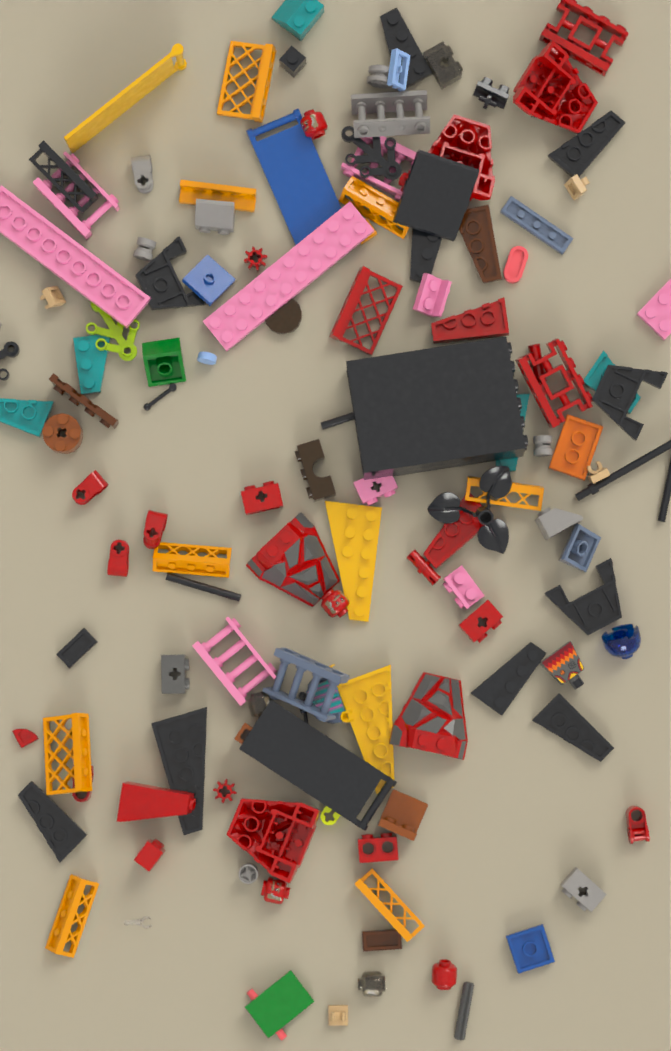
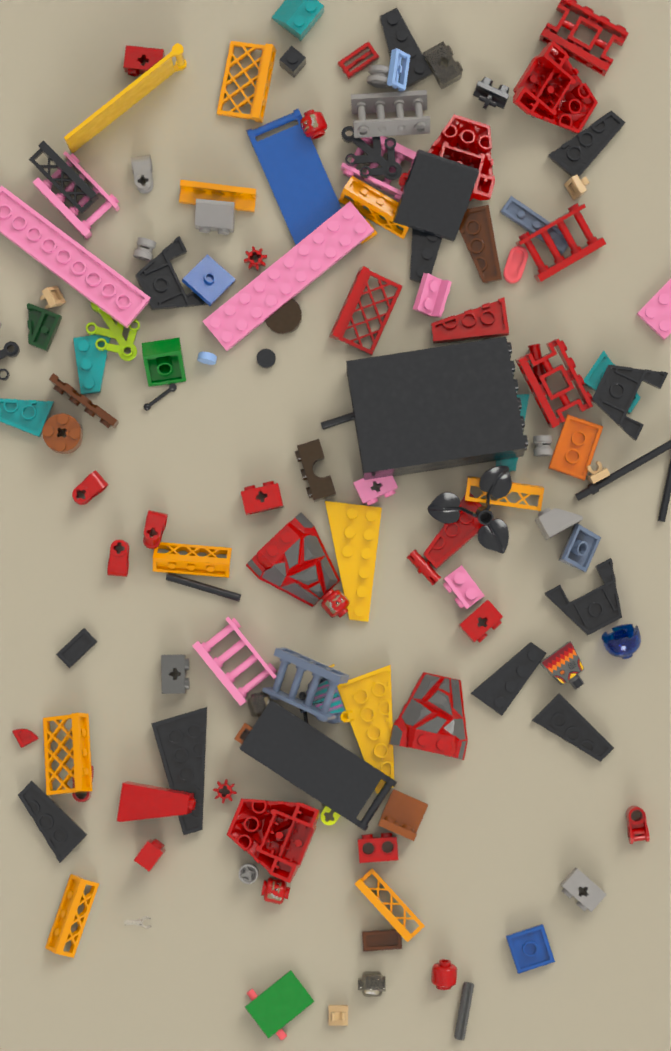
none -> dark green wing [27,303,62,352]
none -> red brick [123,45,165,76]
none -> black tile [257,349,276,368]
none -> red tile [338,41,379,79]
none -> red fence [516,203,606,282]

